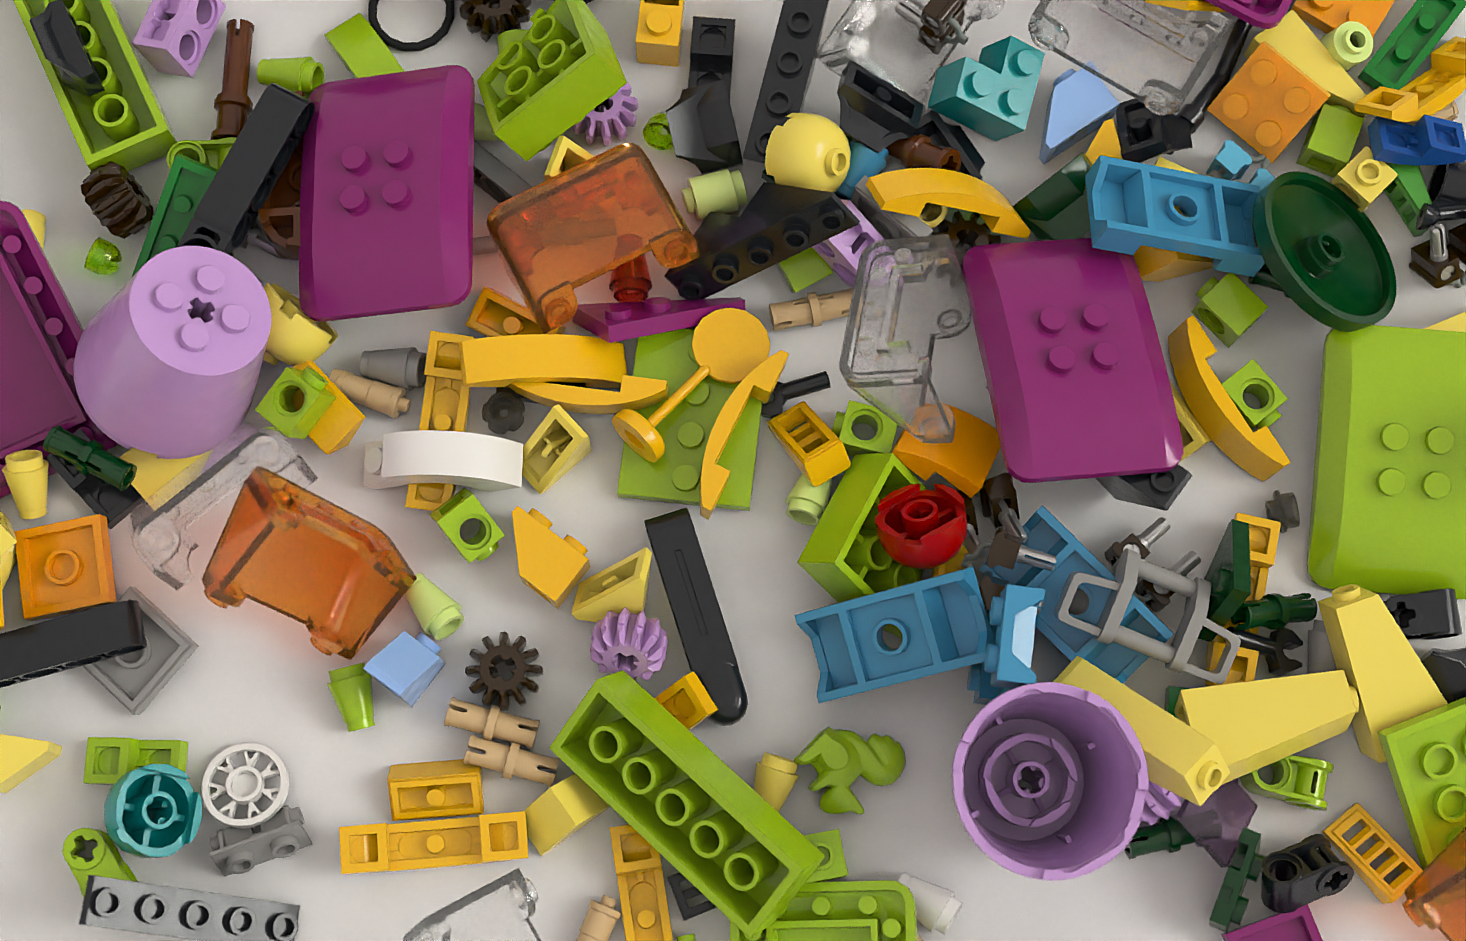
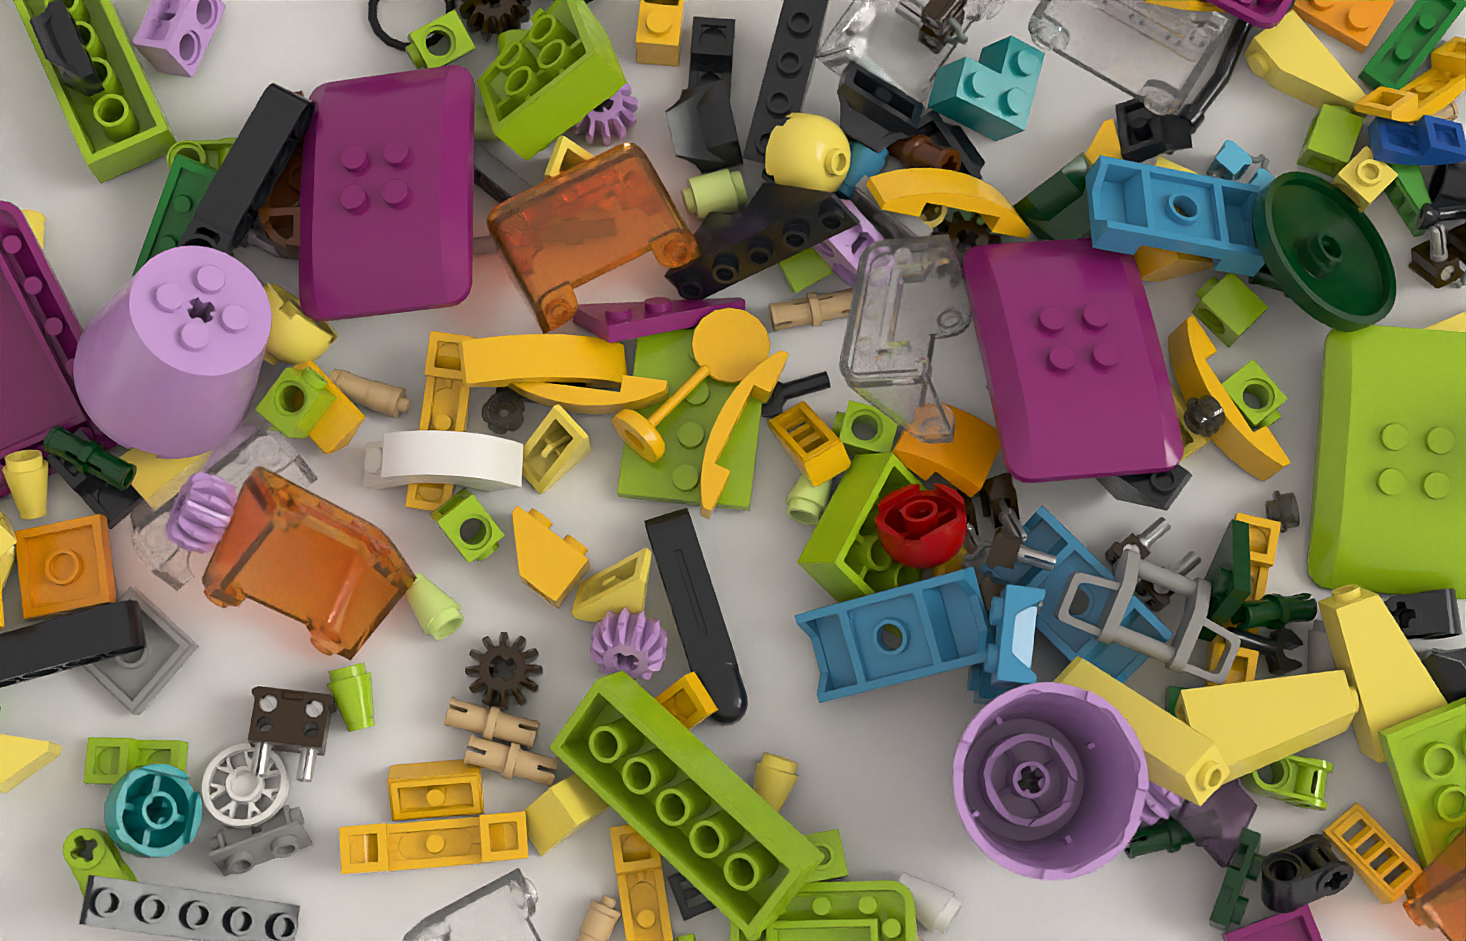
dark brown gear [81,161,154,239] -> none
clear neon green hinge [84,237,122,275] -> none
reddish brown pin [211,19,254,140] -> none
lime cone [257,57,325,99] -> none
lime slope [324,13,404,78] -> none
light grey cone [359,347,427,391] -> none
light blue slope [363,631,445,707] -> none
yellow slope [465,286,566,337] -> none
clear red cone [609,236,652,302] -> none
clear neon green hinge [643,112,673,150] -> none
lime animal [793,726,906,815] -> none
light blue slope [1039,64,1119,164] -> none
light orange plate [1207,41,1331,164] -> none
yellowish green brick [1320,21,1373,71] -> none
none -> lavender gear [166,471,237,554]
none -> dark brown piece [248,686,337,783]
none -> lime brick [405,9,476,70]
none -> clear smoke plate [1183,395,1225,438]

